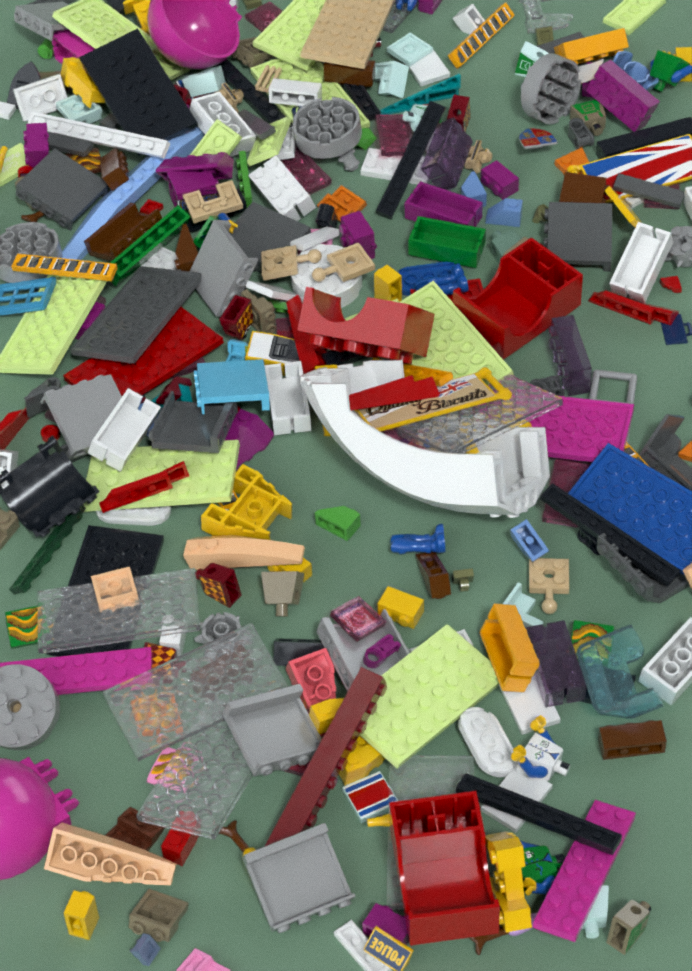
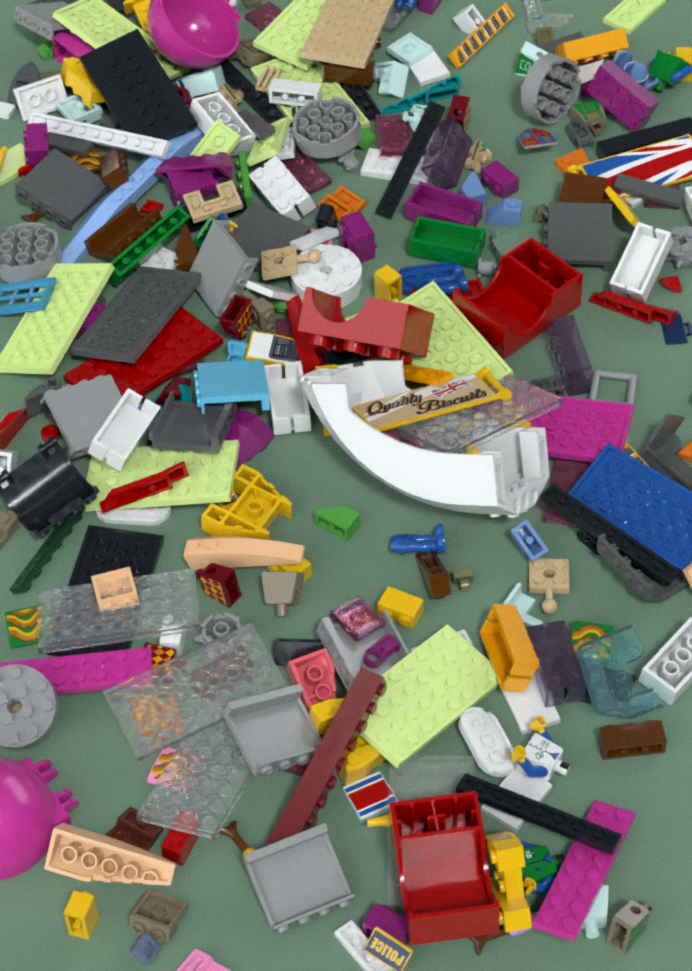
light orange tile [11,253,118,281] -> none
tan plate [312,242,375,282] -> none
red wedge [349,375,440,410] -> none
none -> light grey brick [478,257,497,279]

